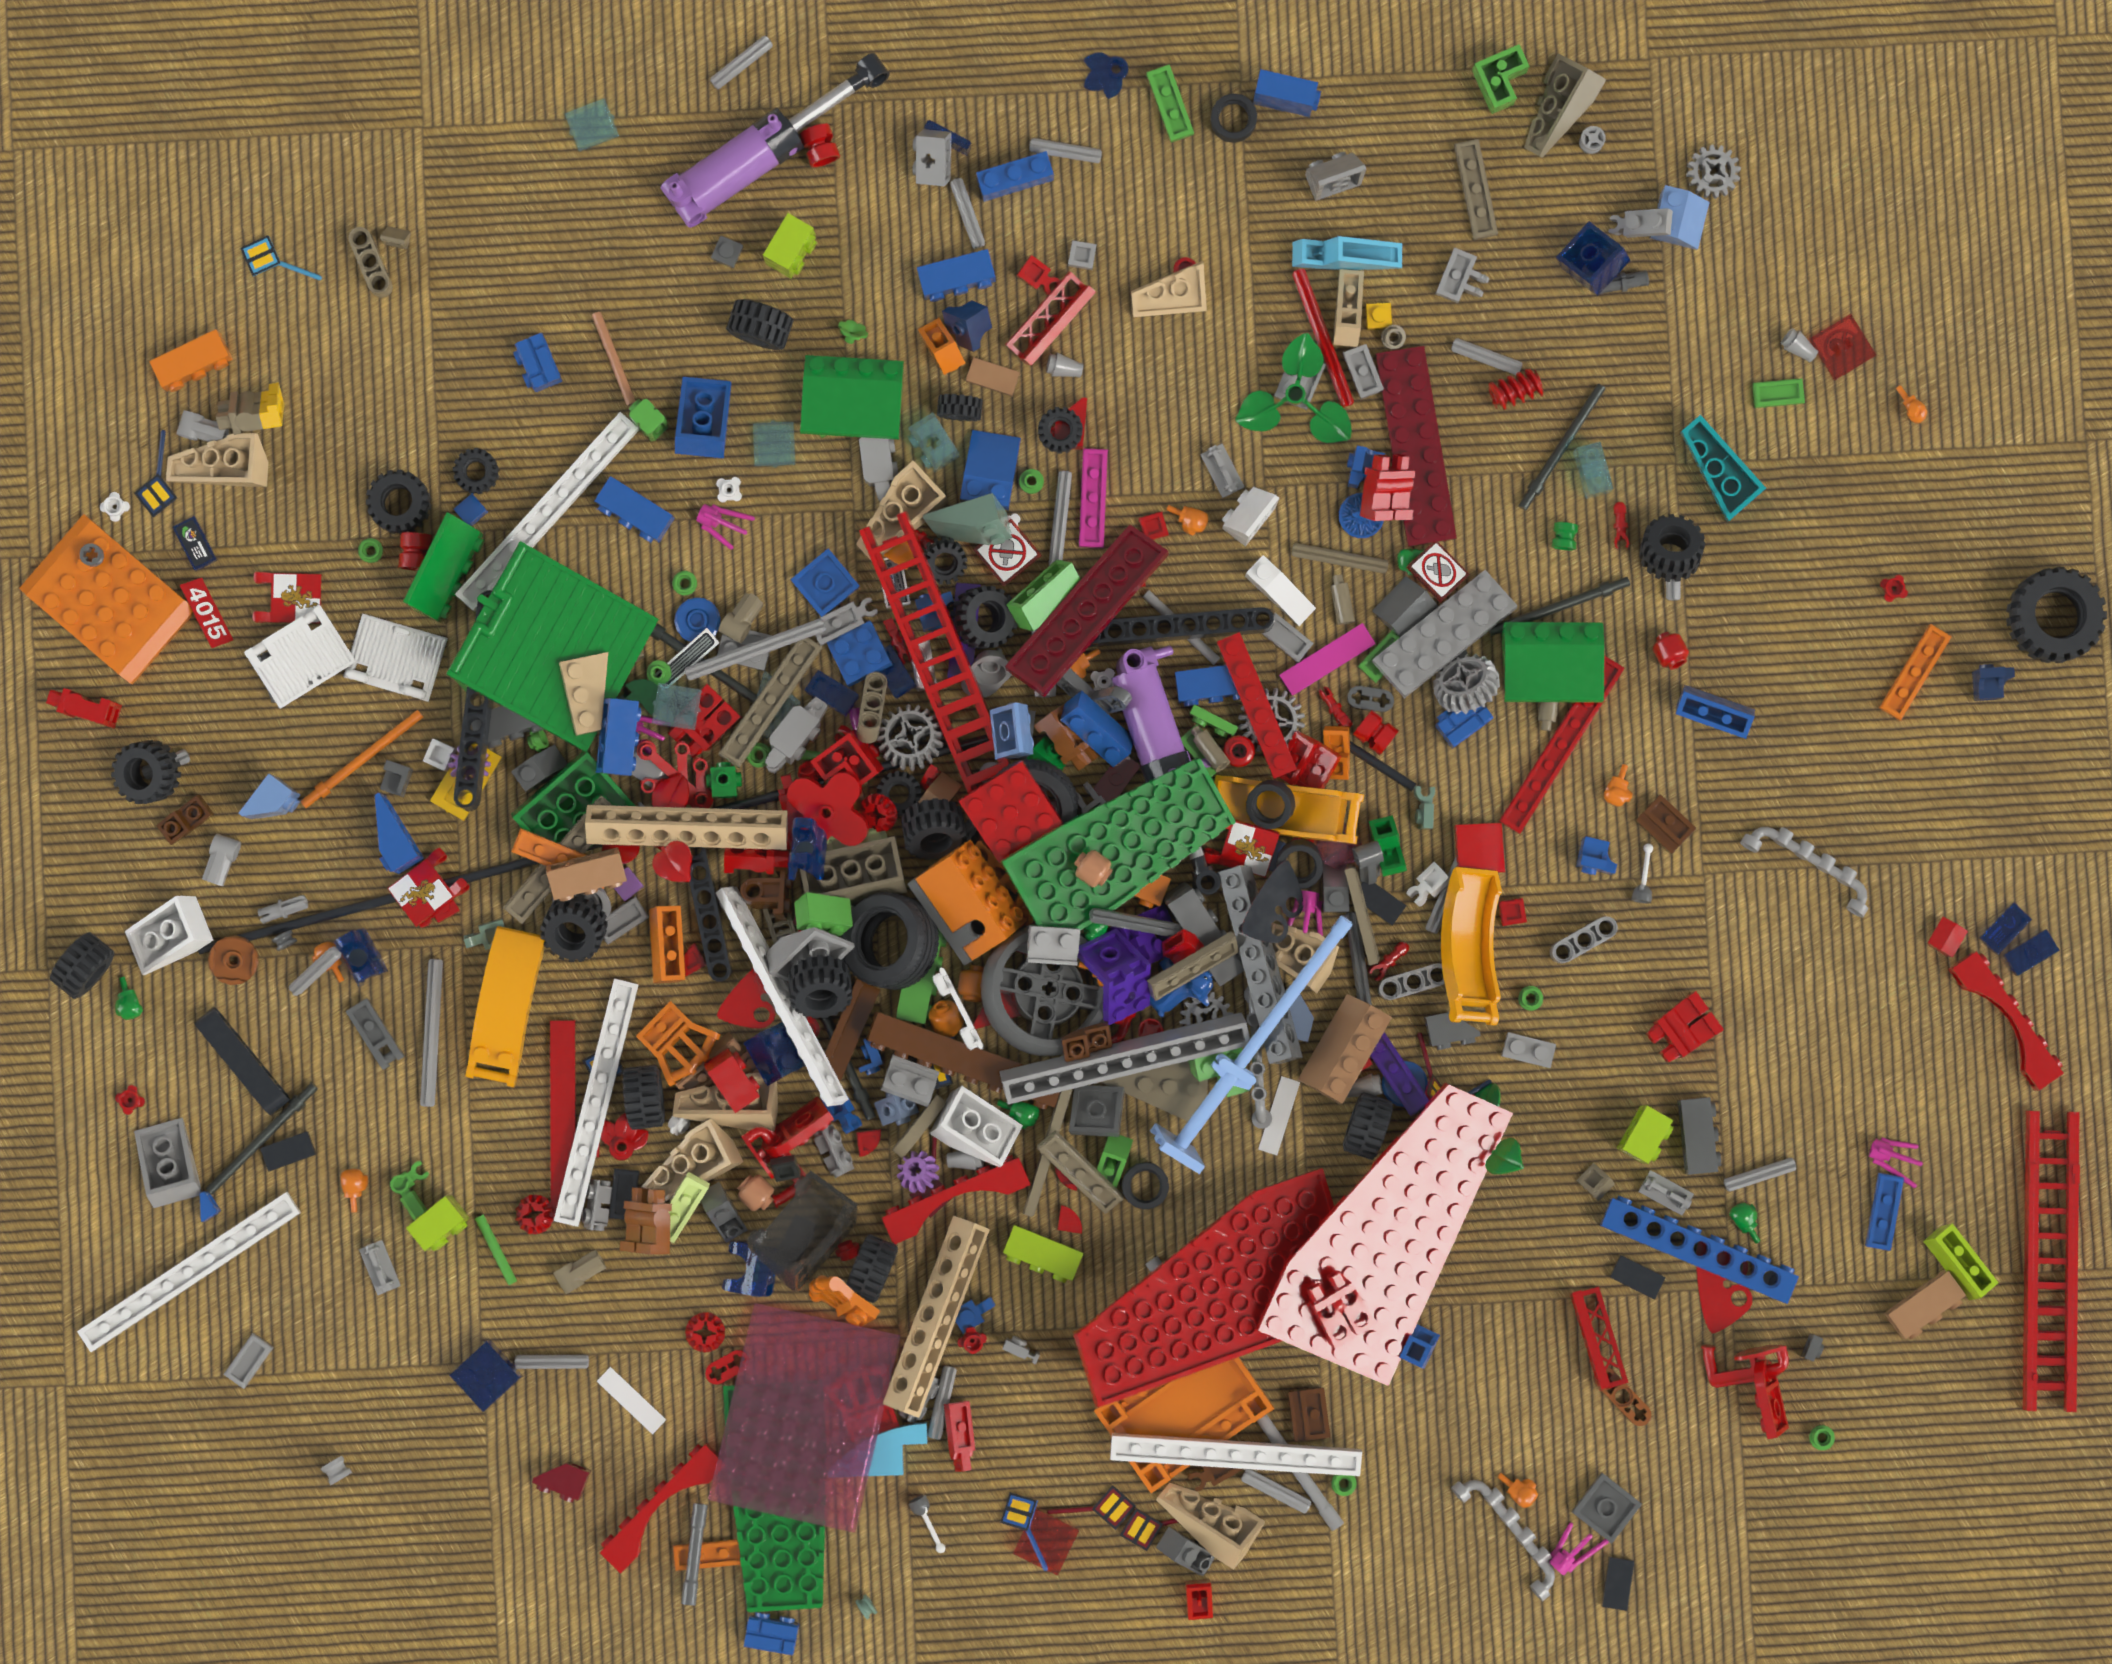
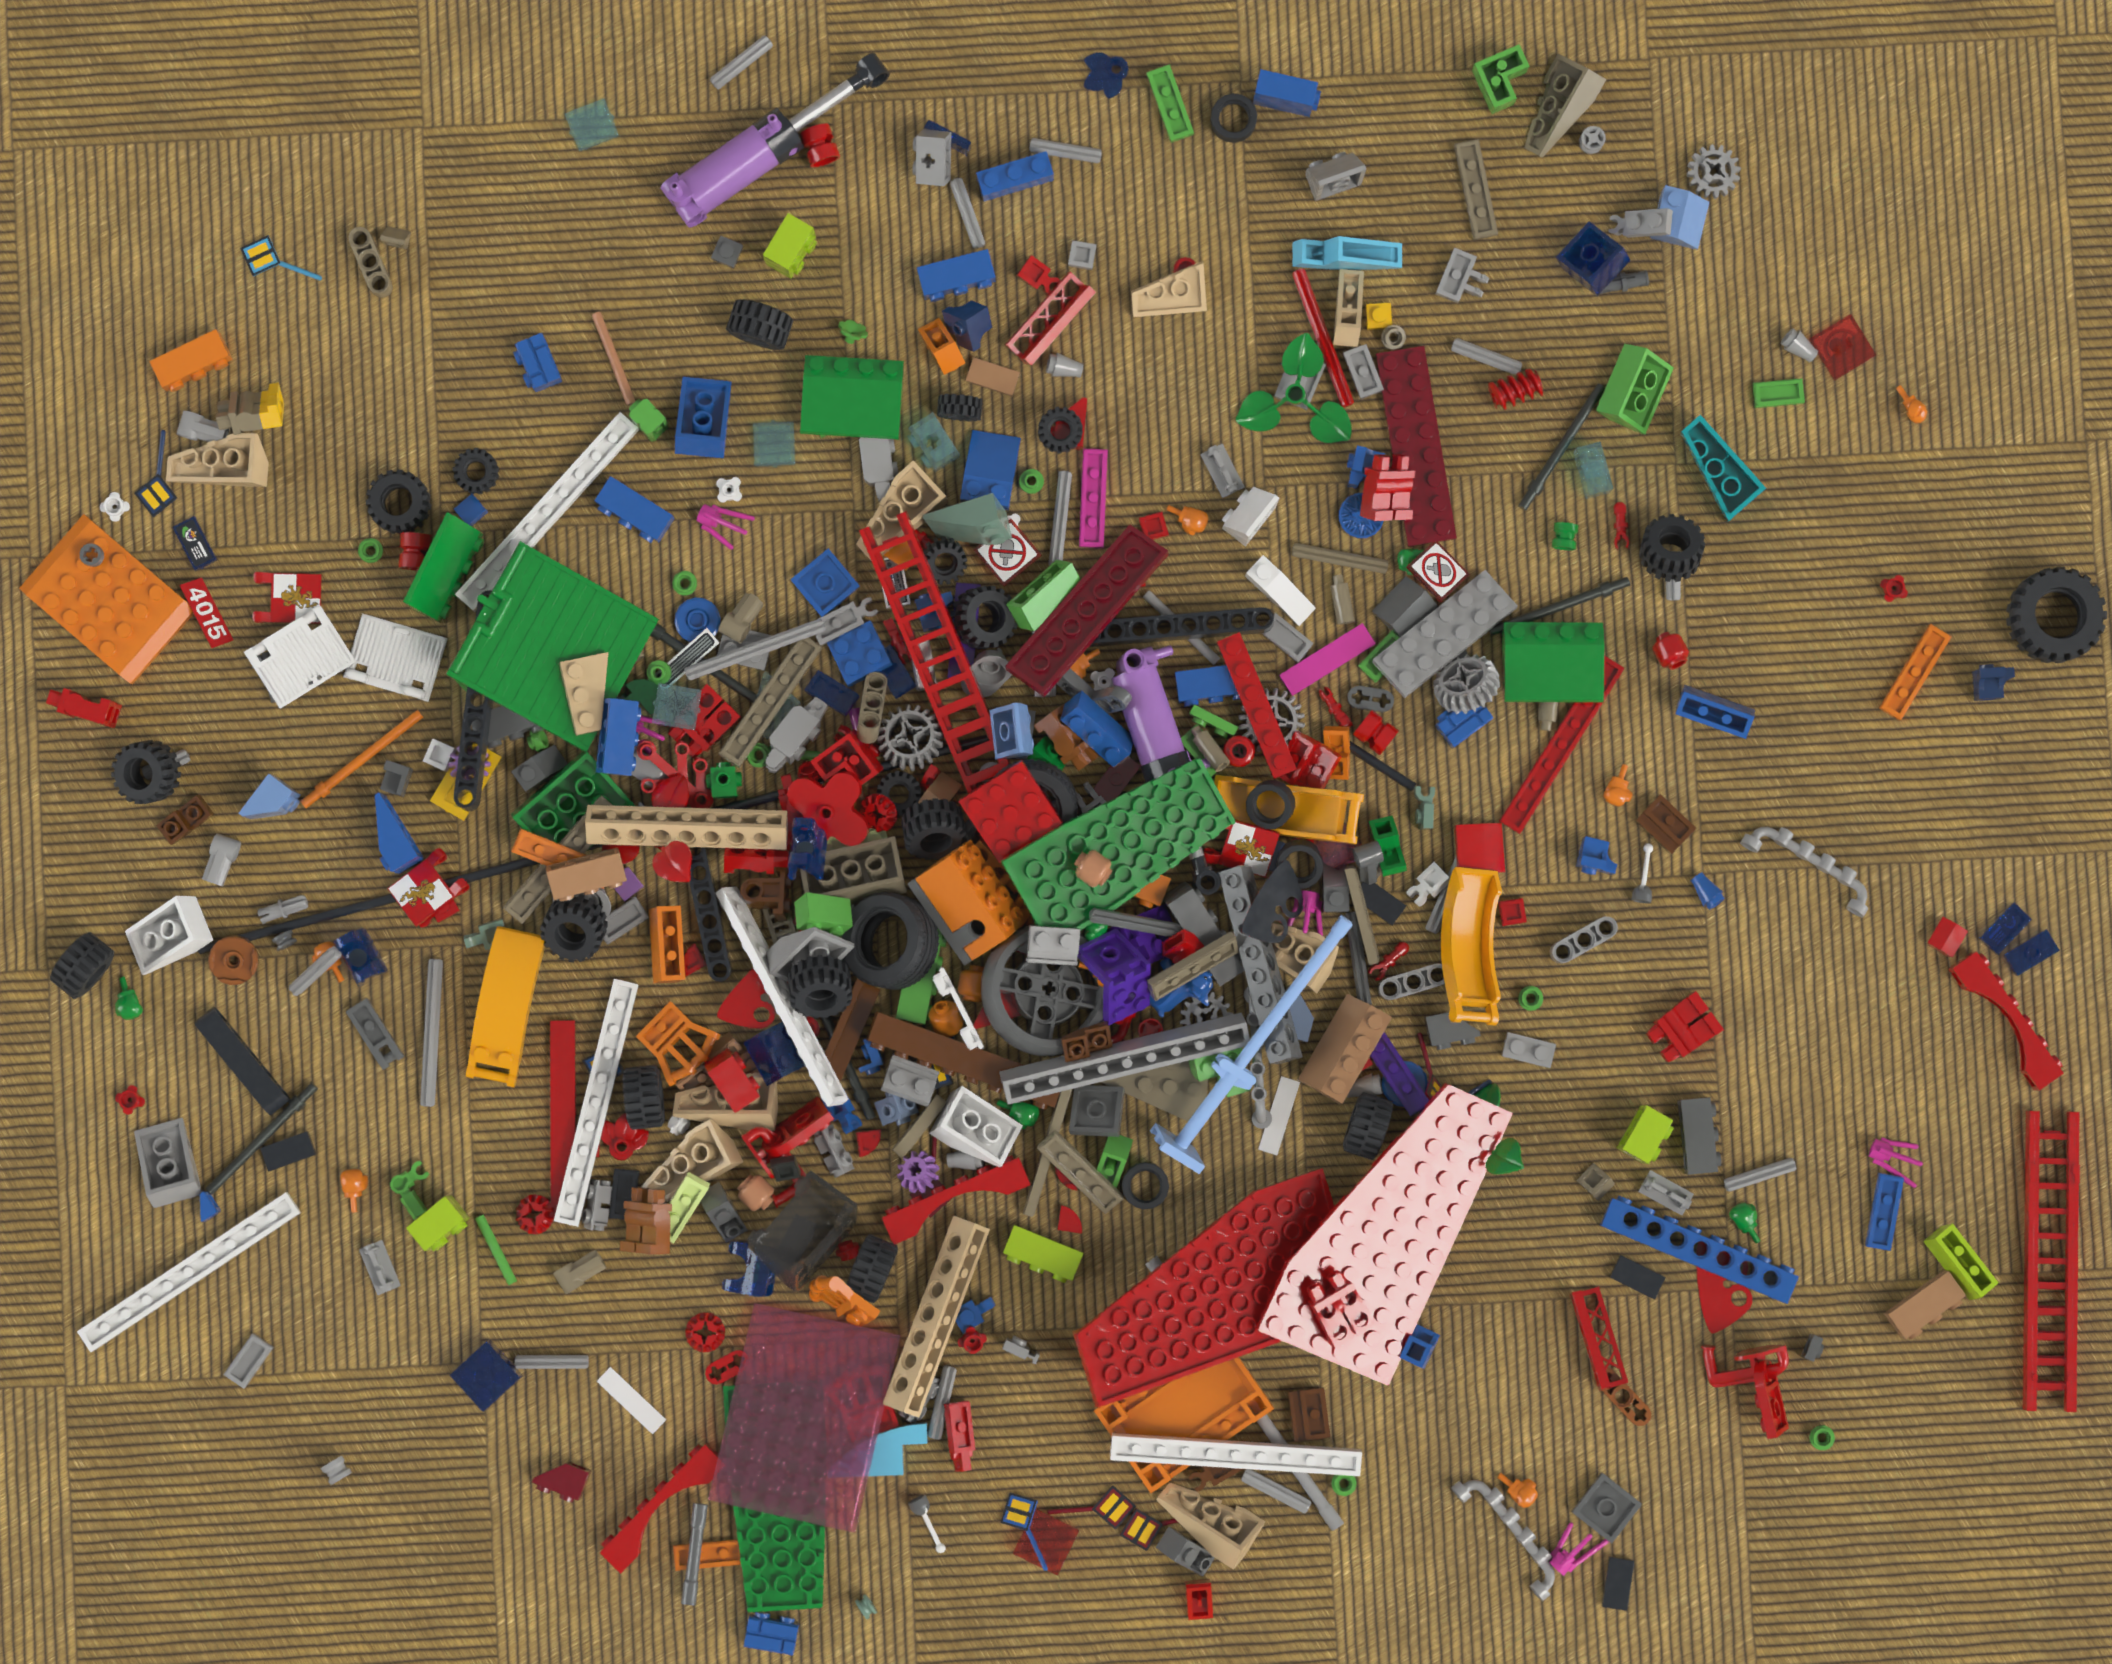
none -> bright green slope [1596,344,1674,435]
none -> blue cone [1690,872,1725,910]

